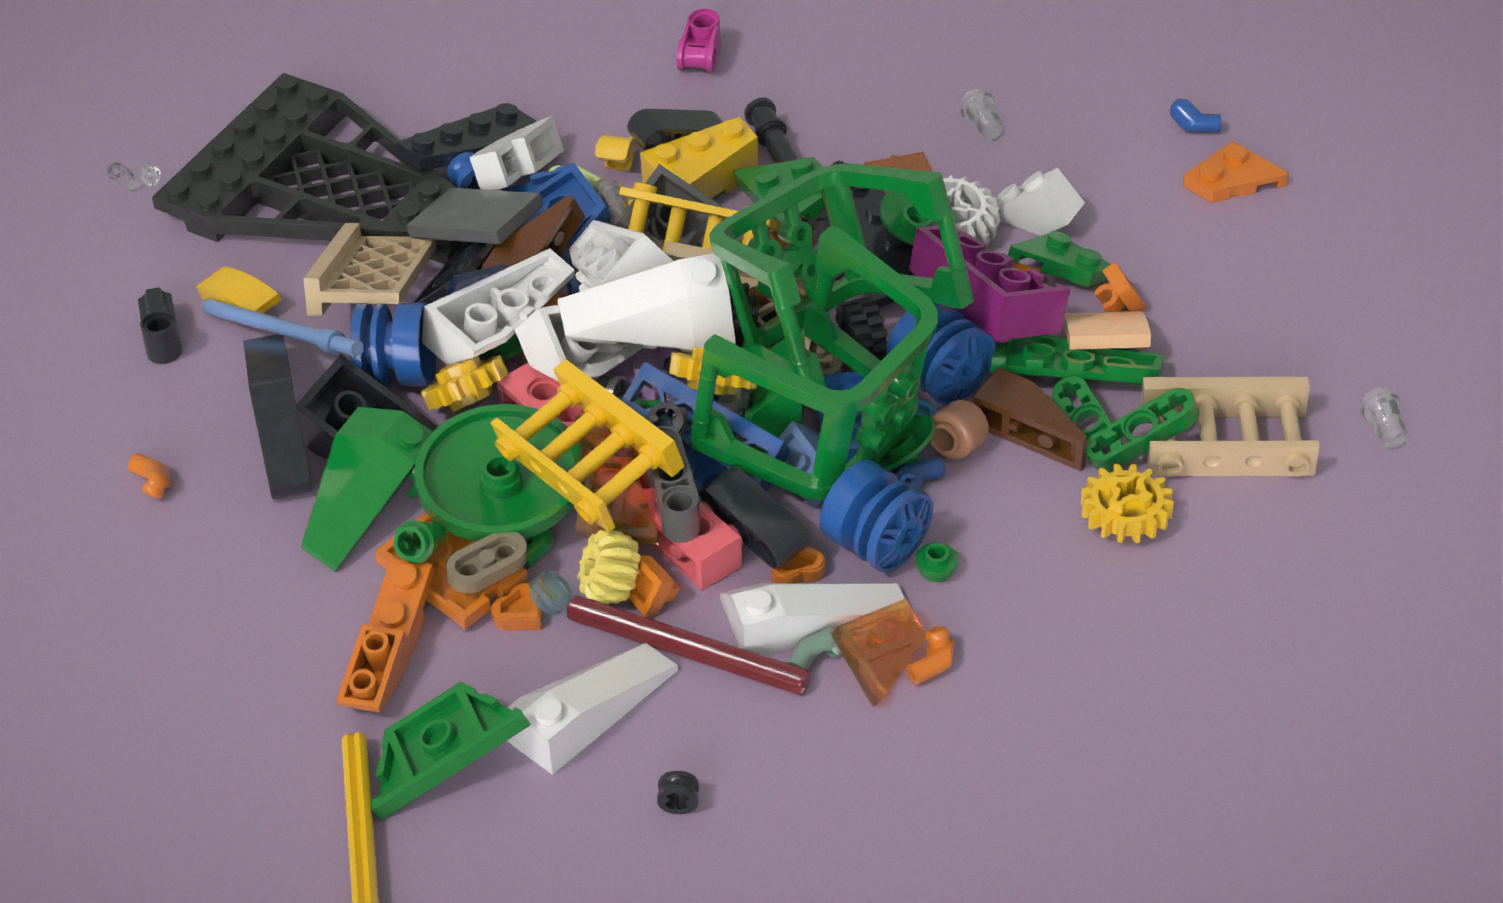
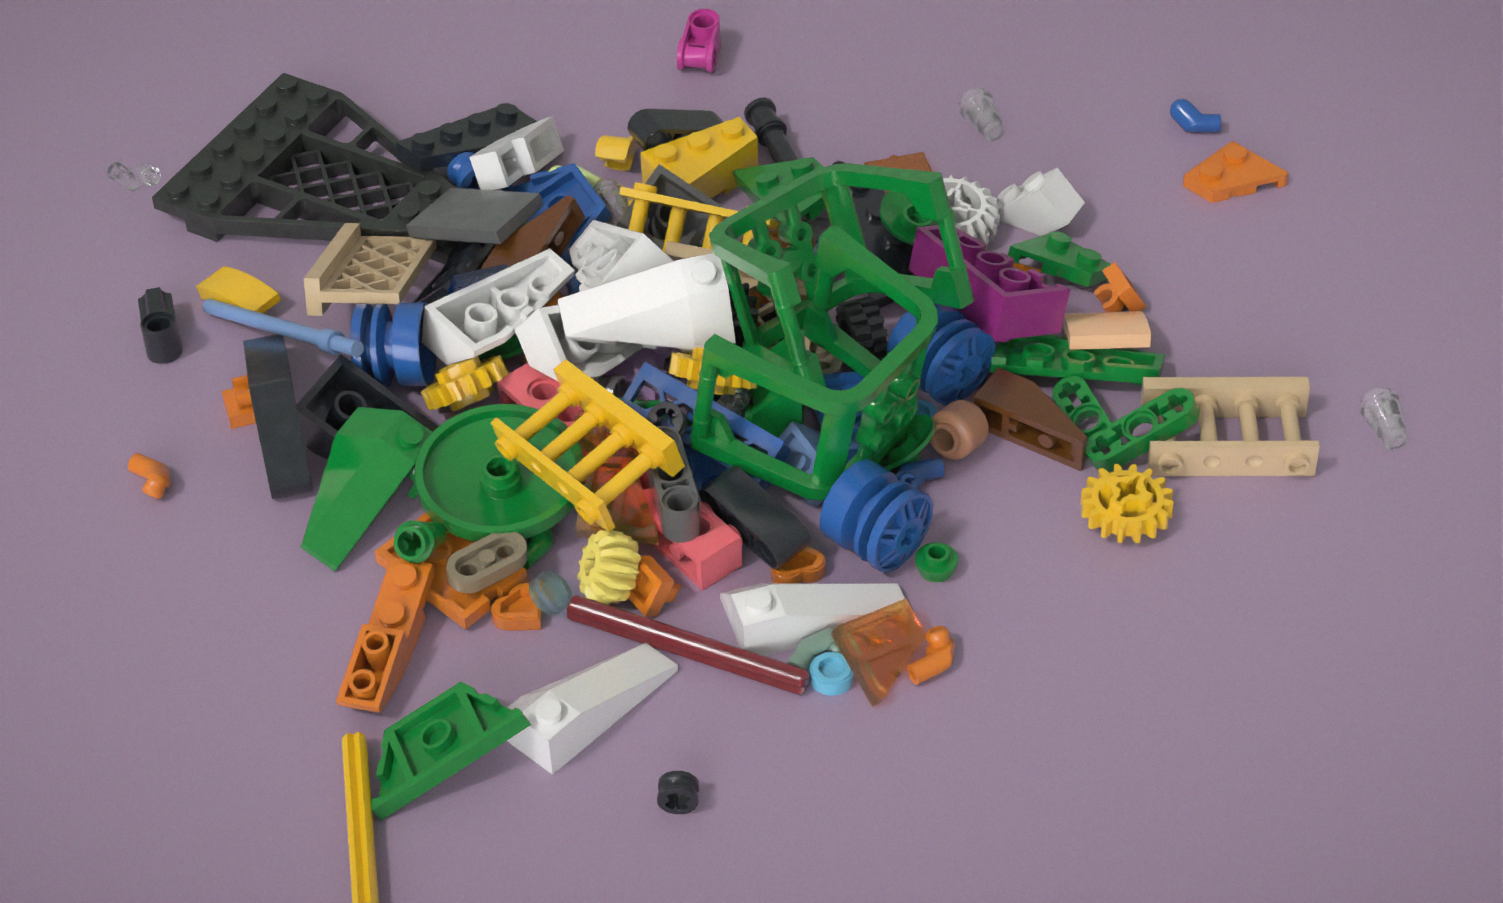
none -> orange tile [221,375,256,429]
none -> medium azure tile [810,652,854,696]

